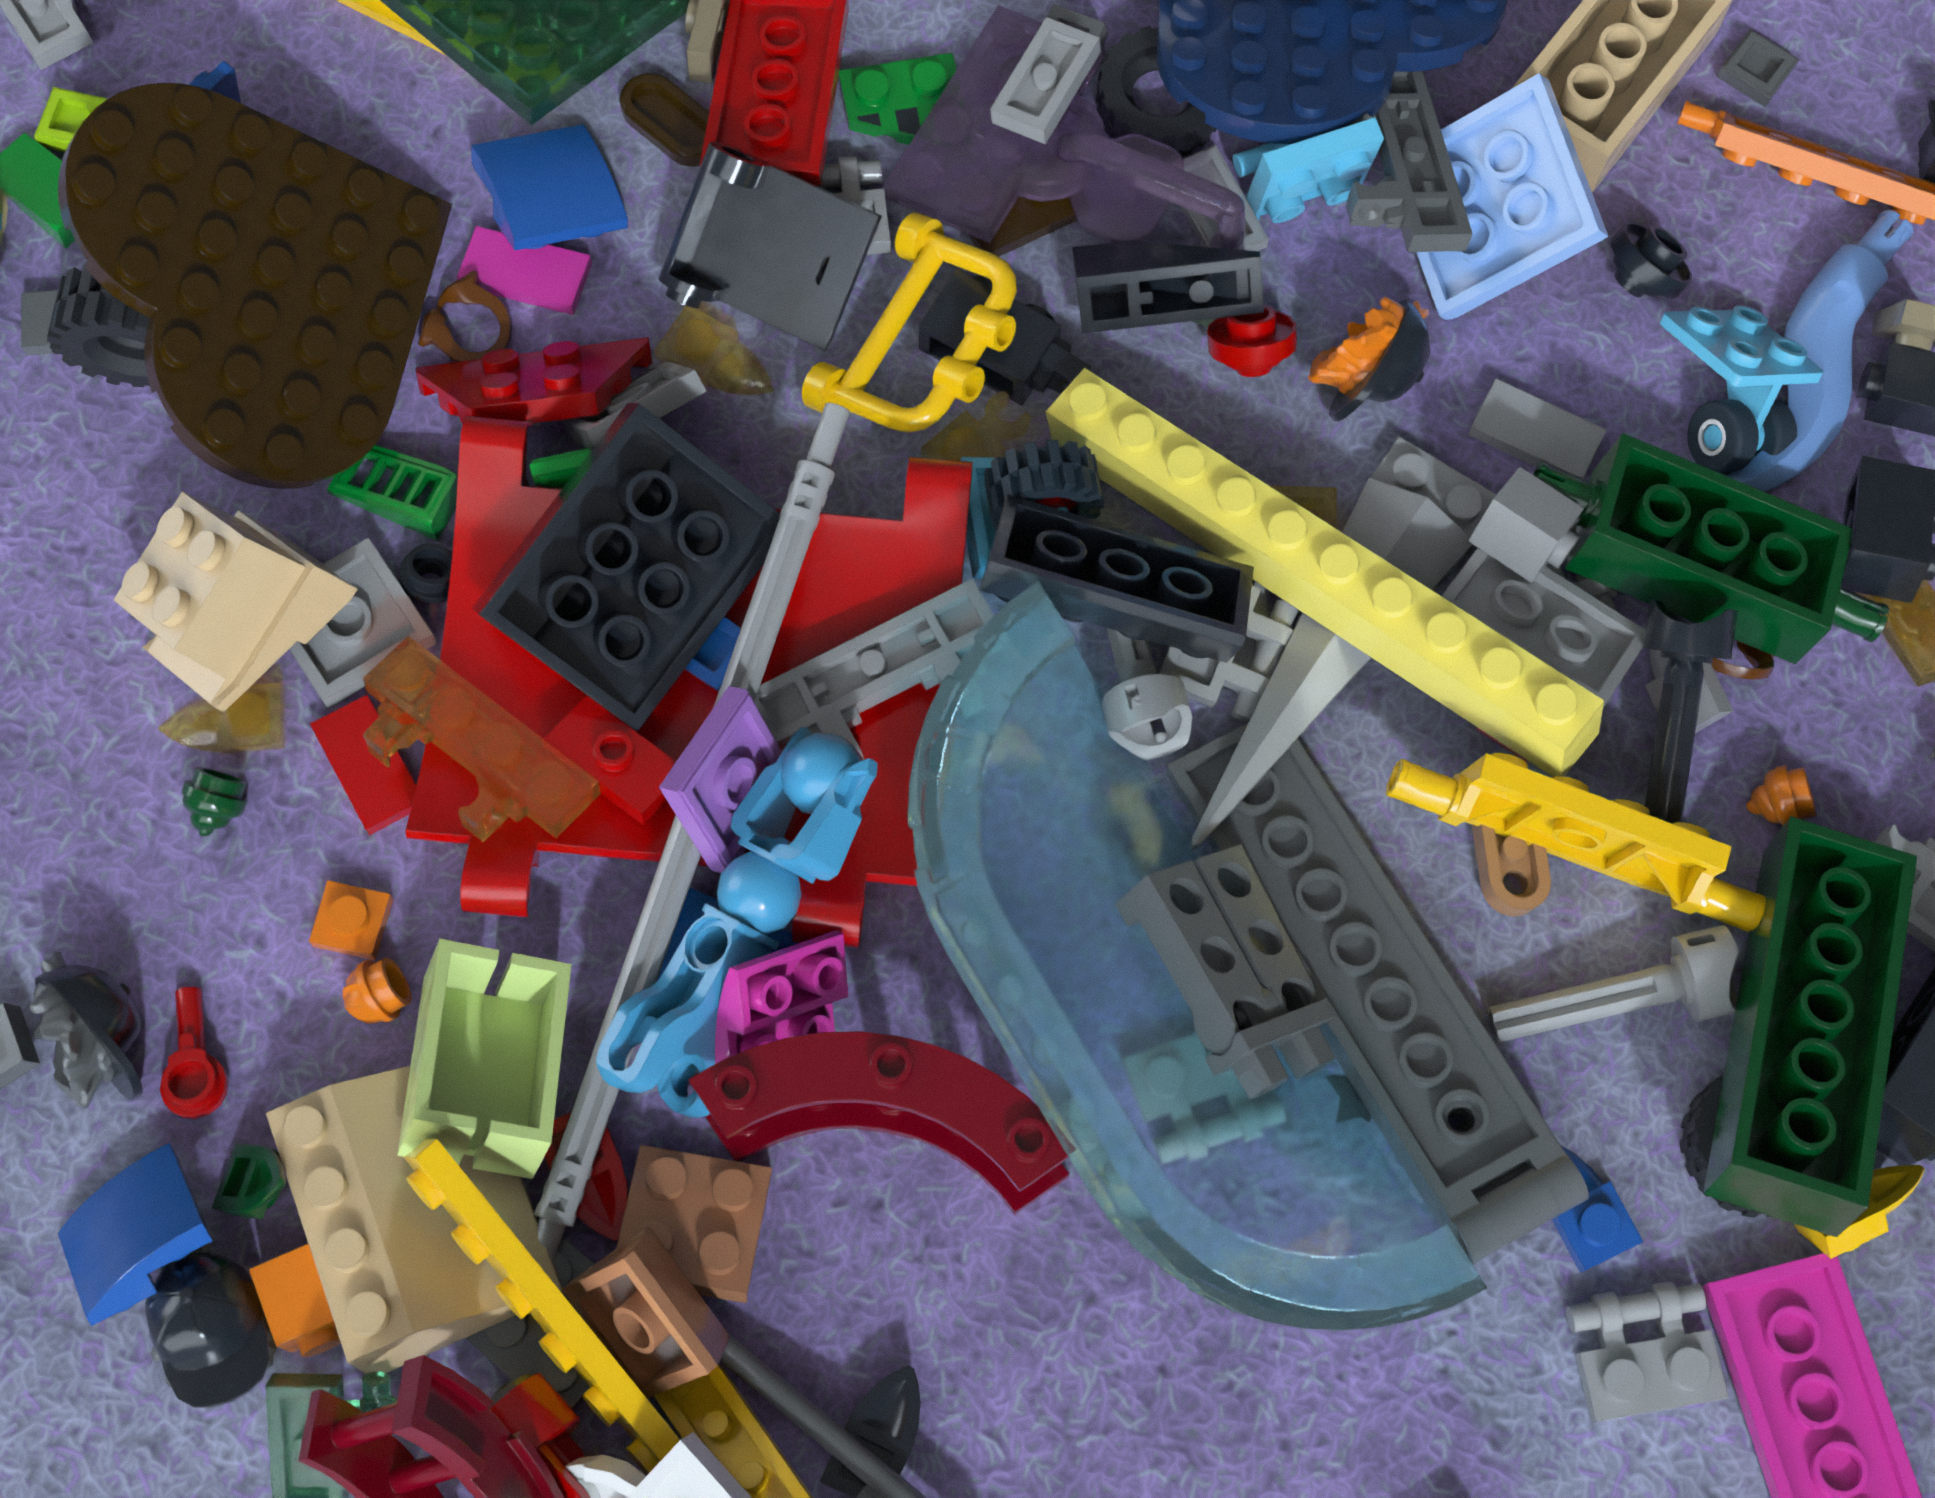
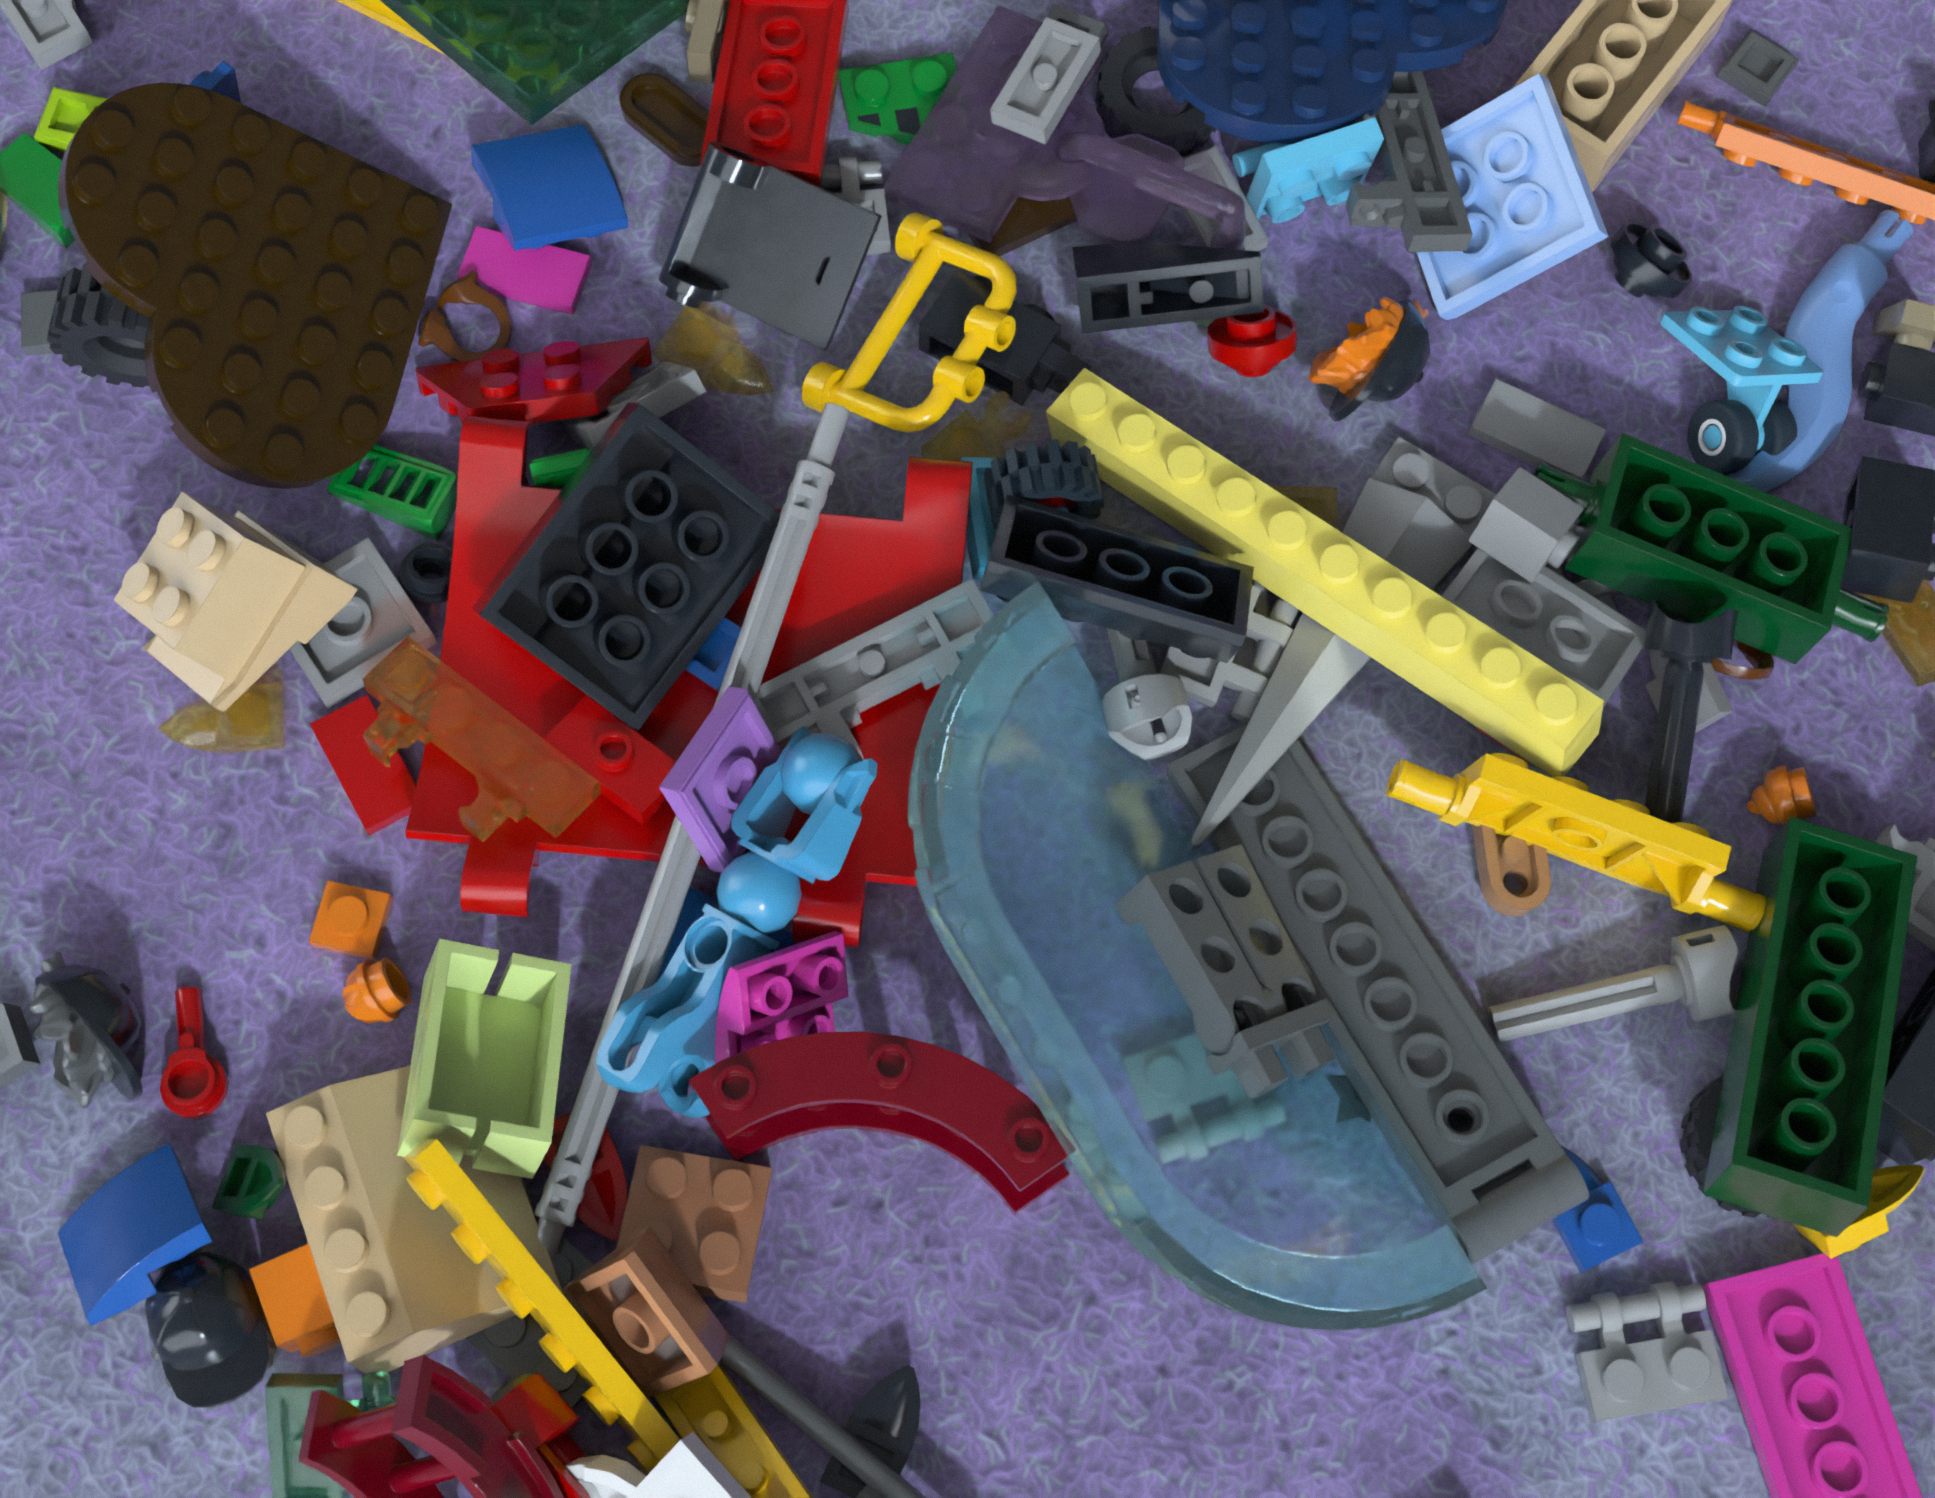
dark green plate [181,767,248,837] -> none

